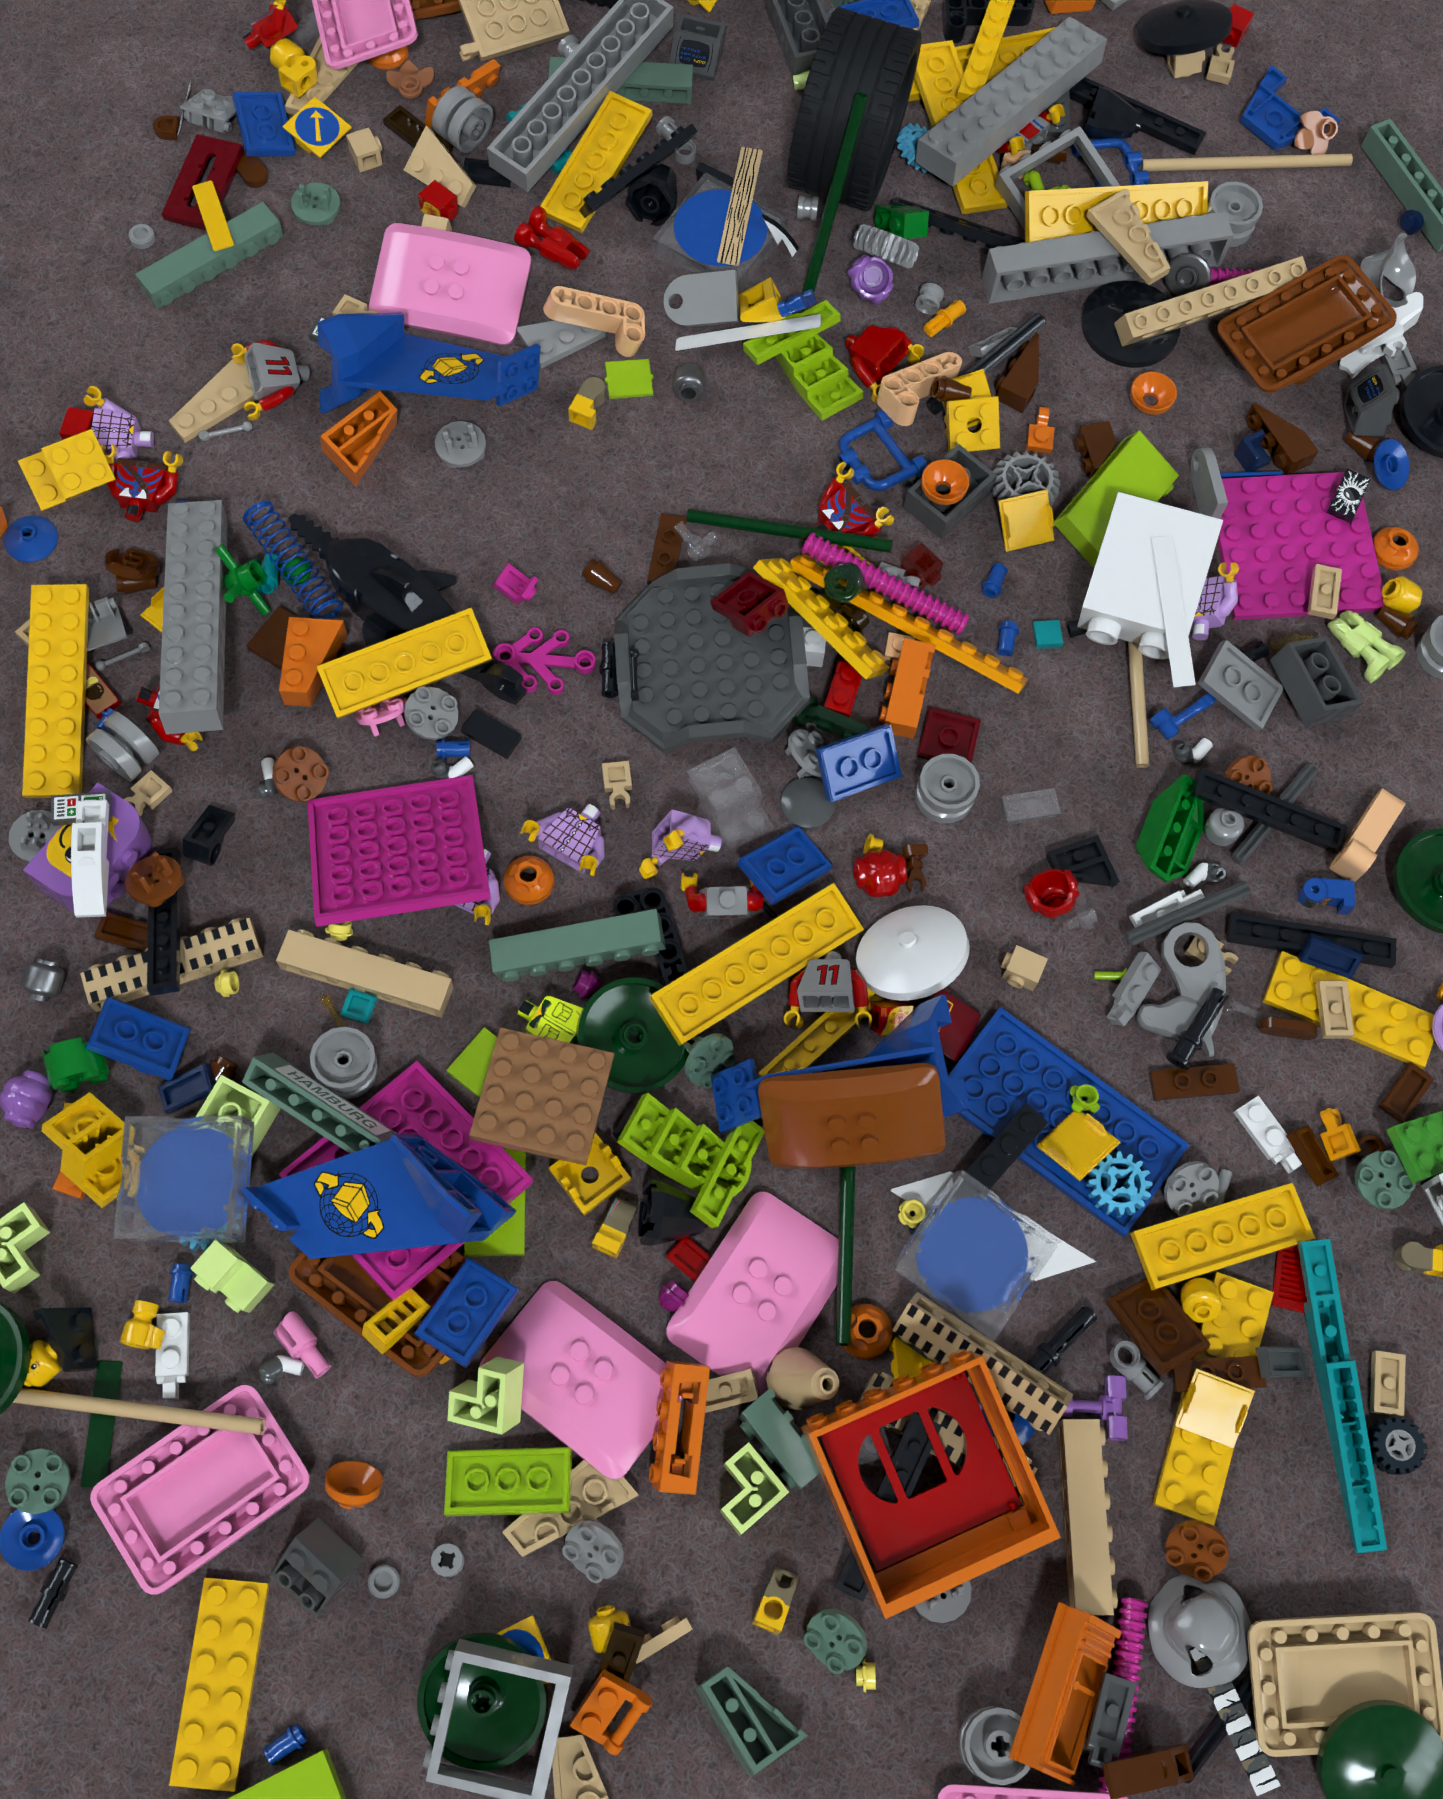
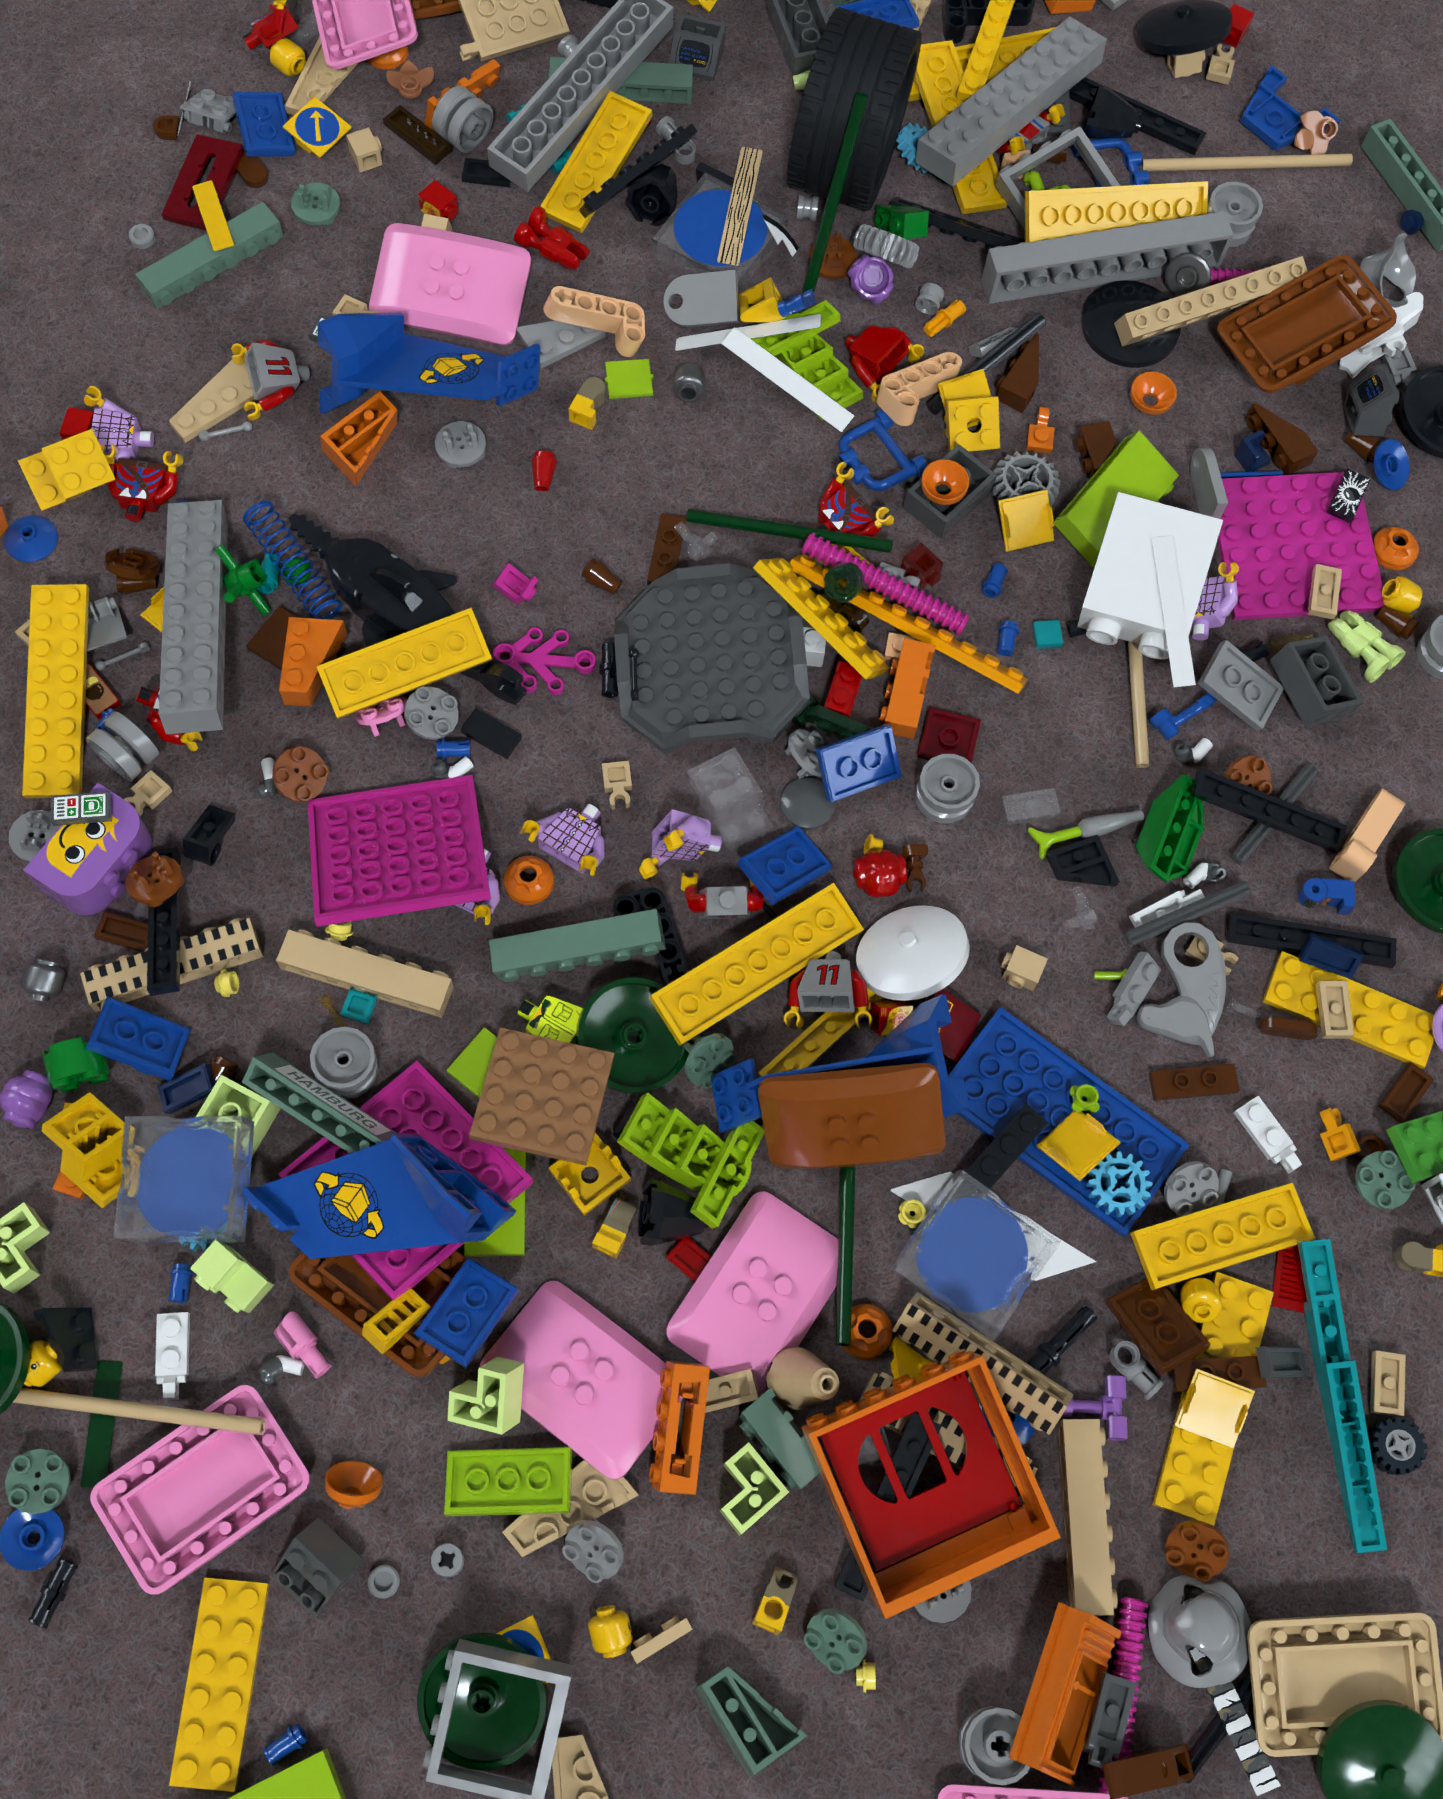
white slope [71,800,110,918] -> none
yellow piece [119,1300,166,1350] -> none
yellow leg [278,55,318,98] -> none
tan wing [404,125,476,208] -> none
orange plate [569,1669,653,1755] -> none
magenta plate [572,970,601,998] -> none
dark brown plate [592,1622,645,1722] -> none
magenta plate [658,1280,689,1311] -> none
dark red plate [710,571,789,637] -> none
reddish brown cone [932,376,972,402] -> none
red hair [1023,869,1080,919] -> none
tan wing [1086,188,1171,285] -> none
black pin [1166,988,1229,1070] -> none
light grey head [1204,808,1244,846] -> none
reddish brown tile [1286,1125,1339,1187] -> none
none -> red cone [531,450,557,491]
none -> white sticker [721,327,854,432]
none -> dark orange plate [808,233,857,279]
none -> piece [1028,809,1144,860]

